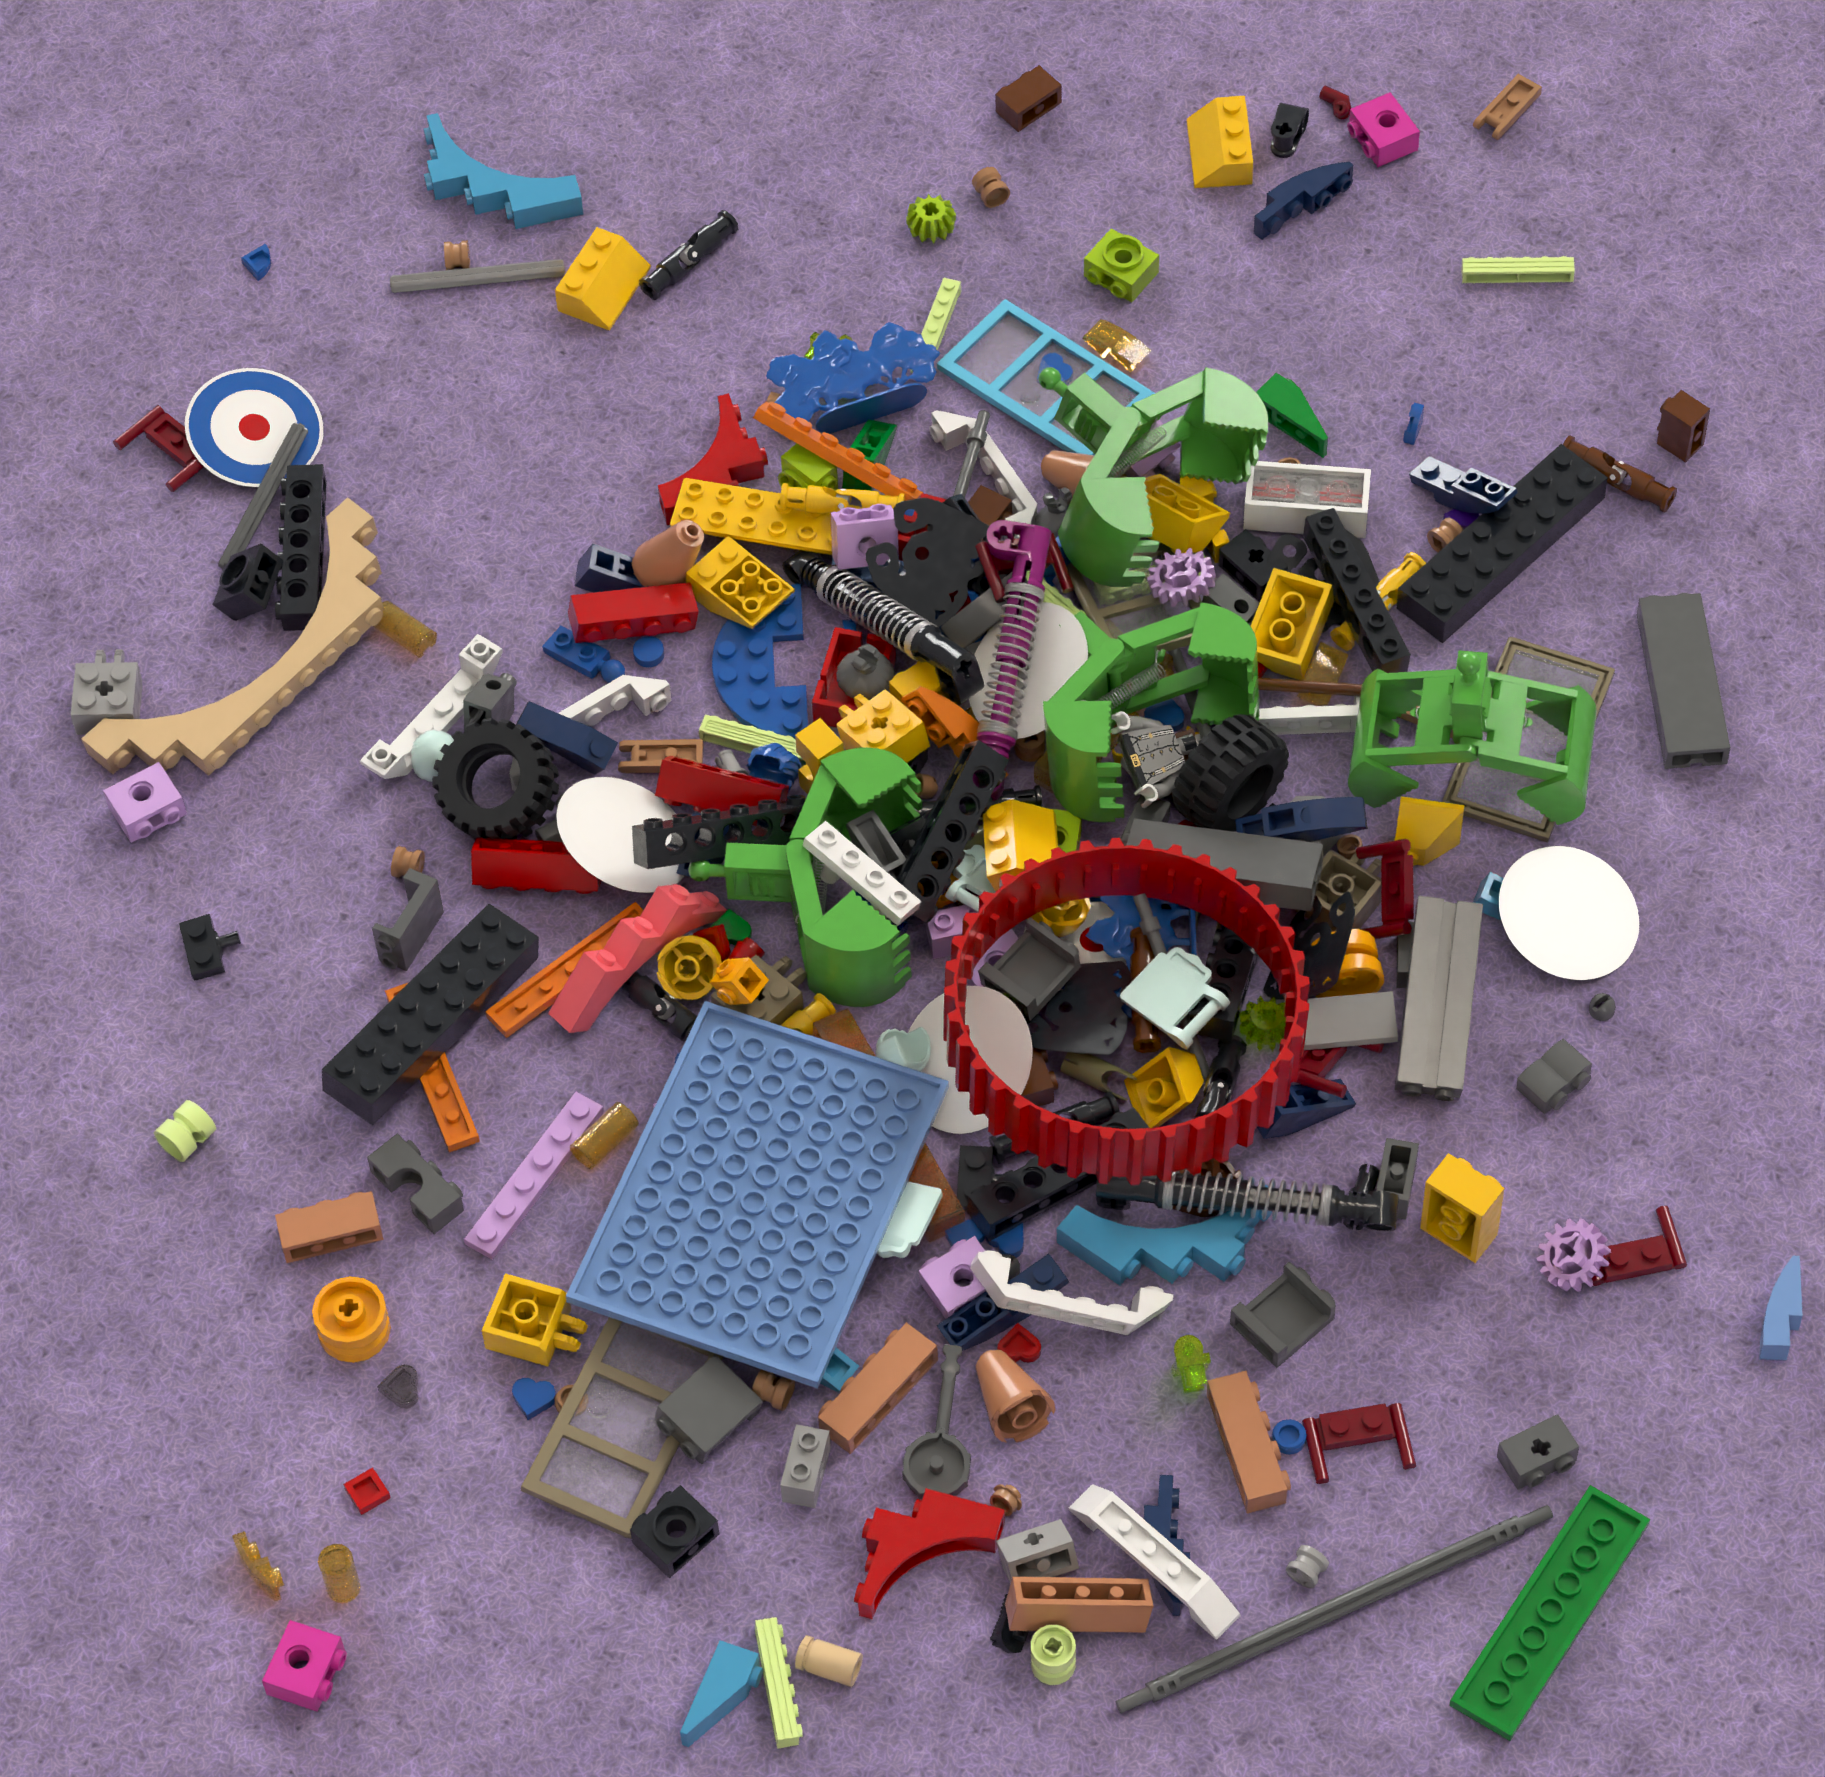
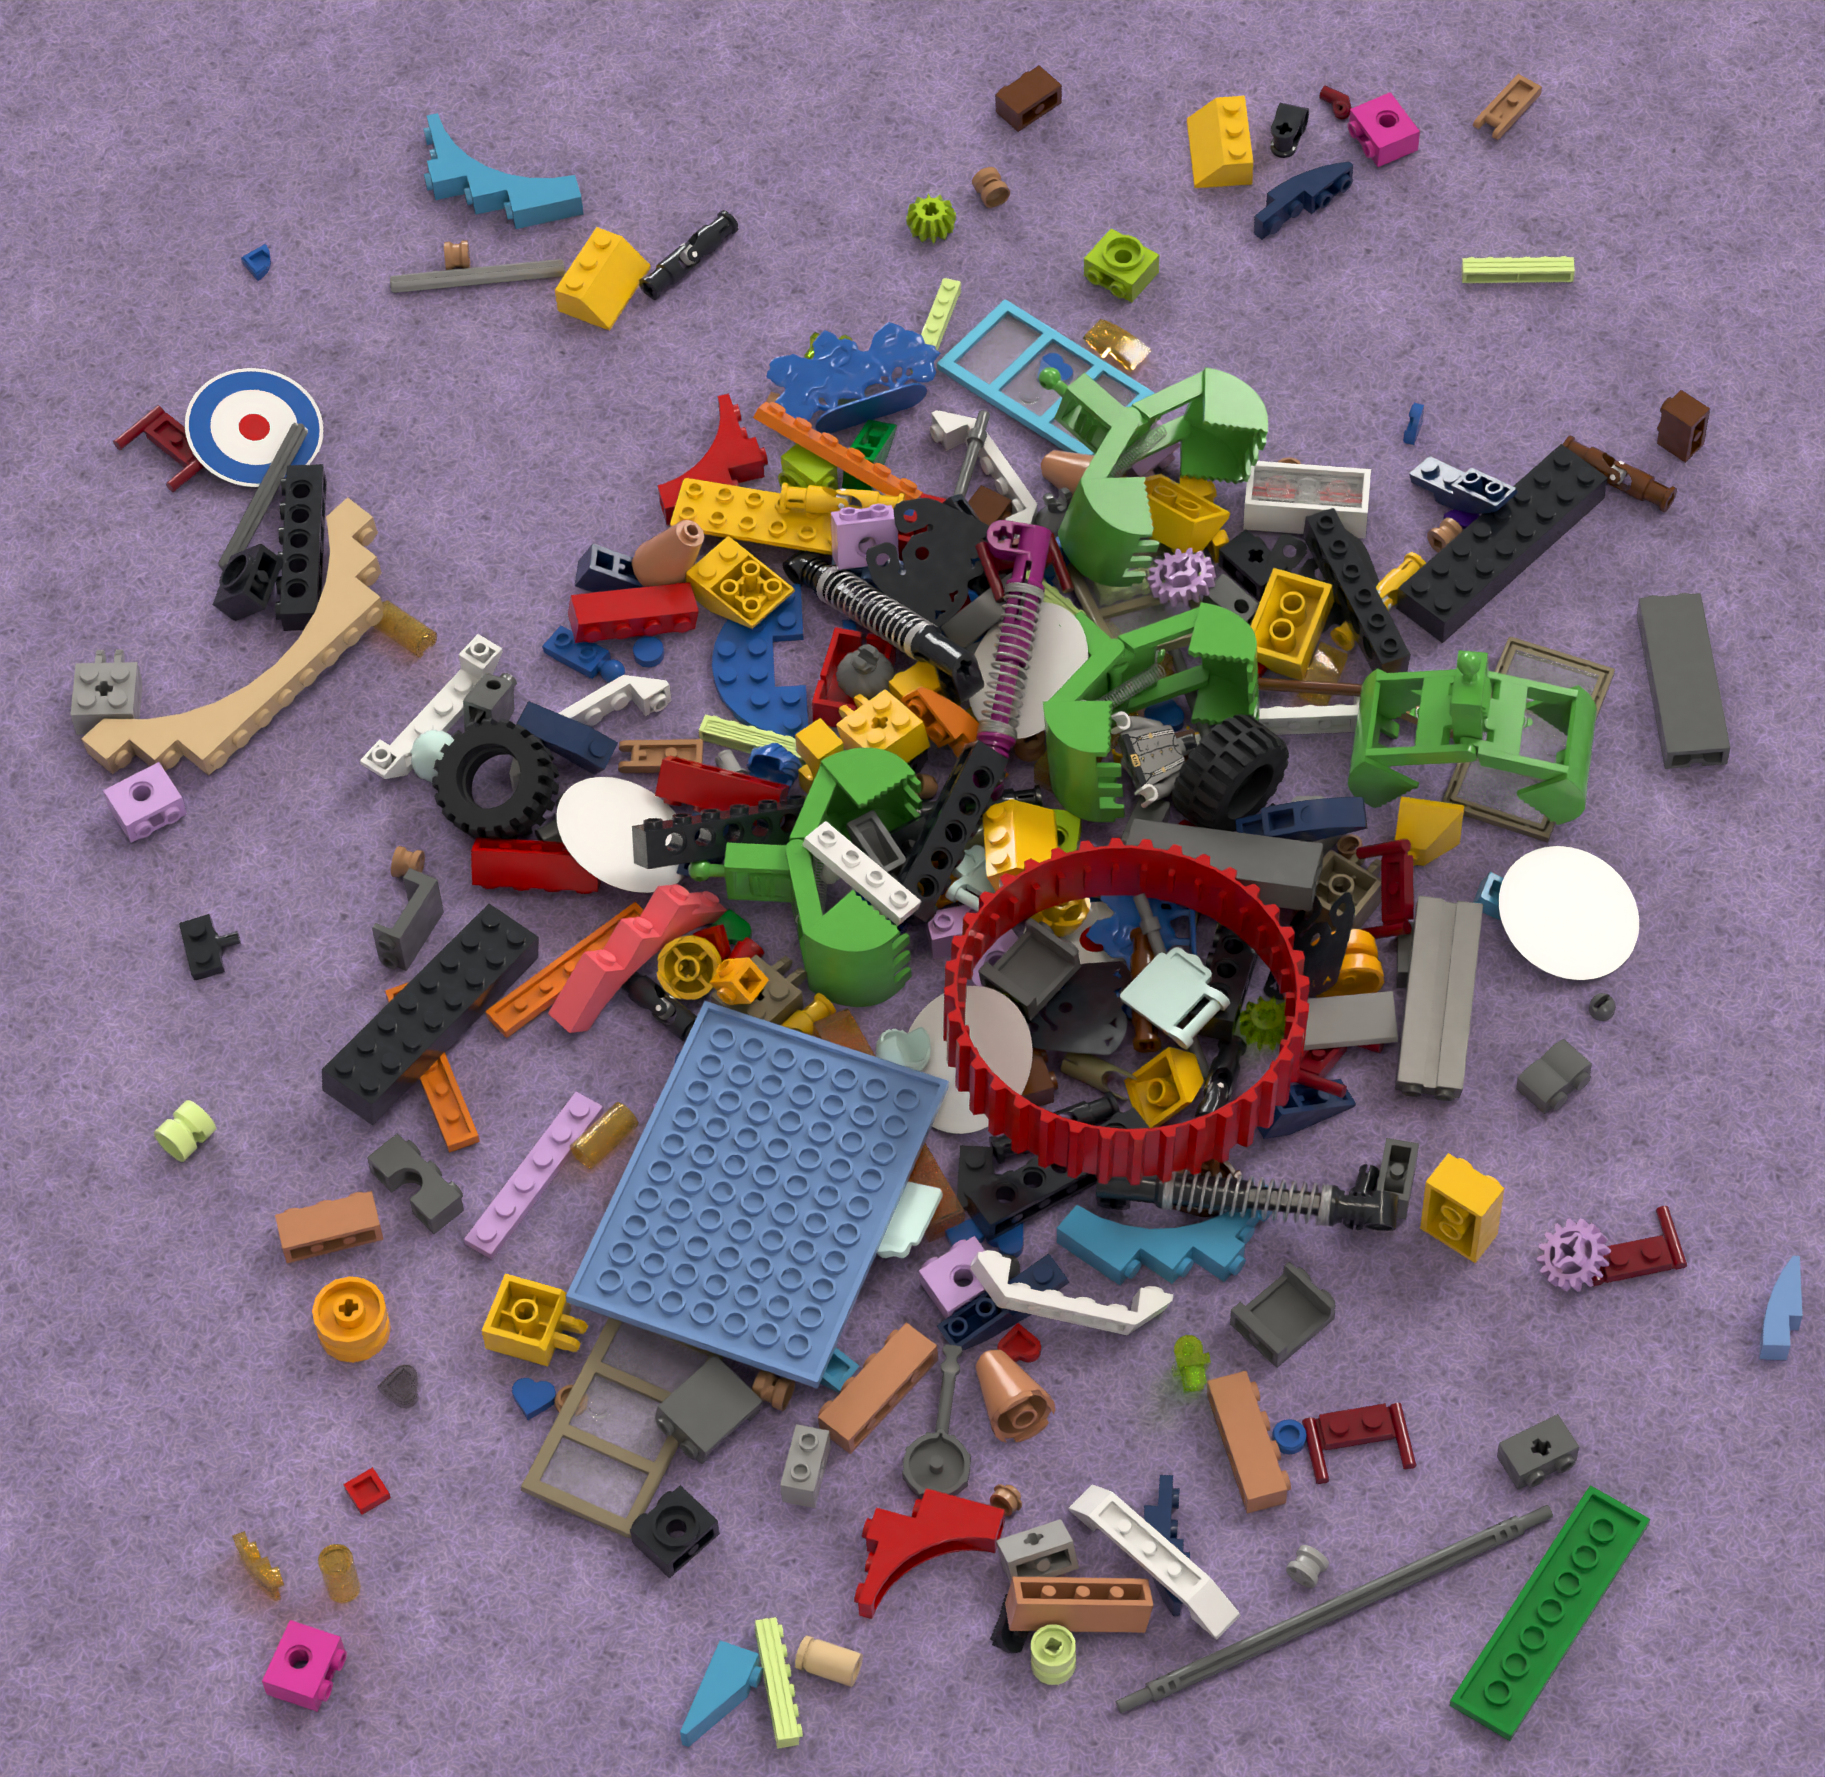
green slope [1256,372,1328,458] -> none

